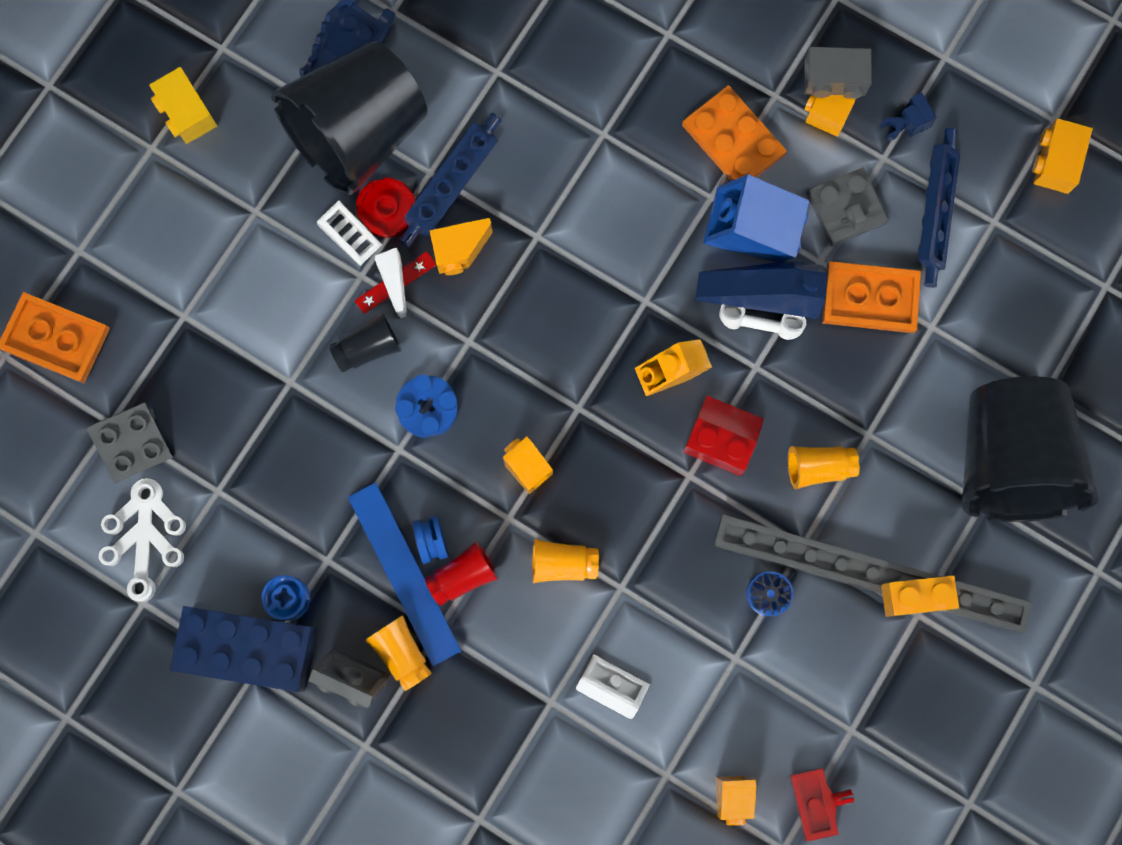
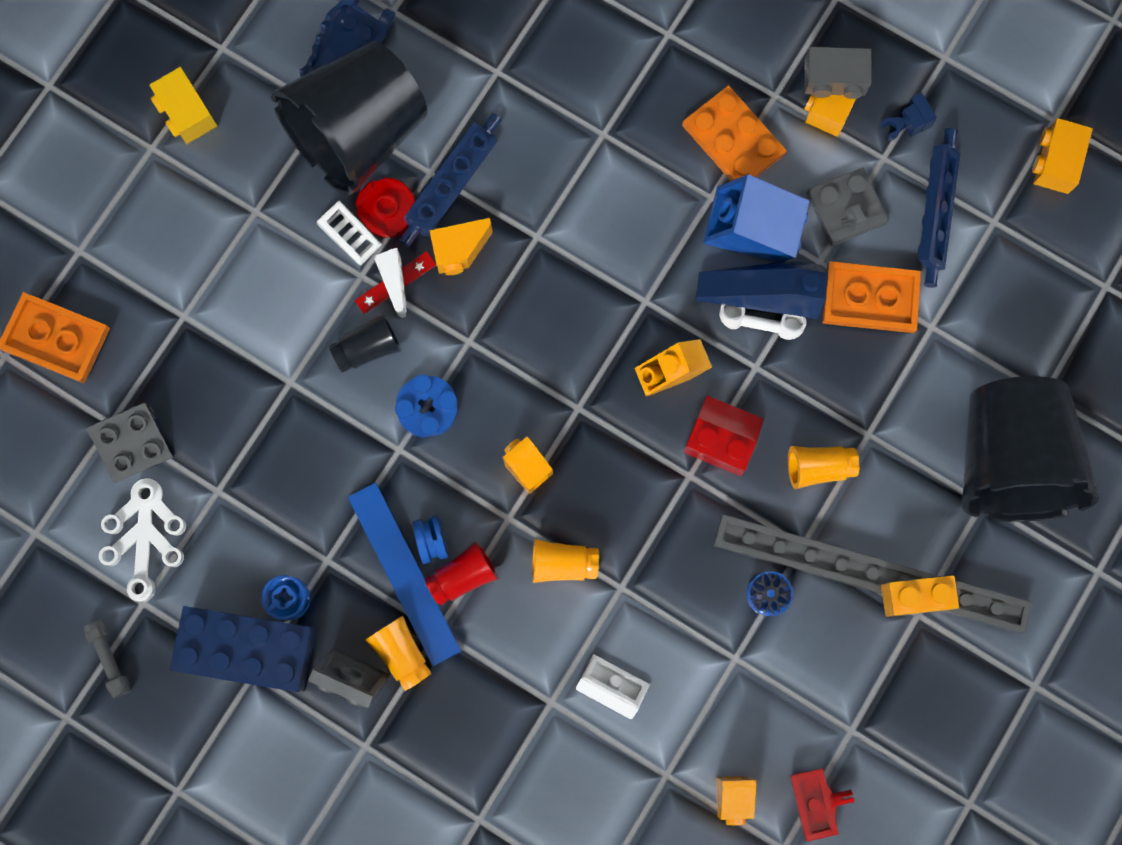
none -> dark grey bar [83,620,131,699]

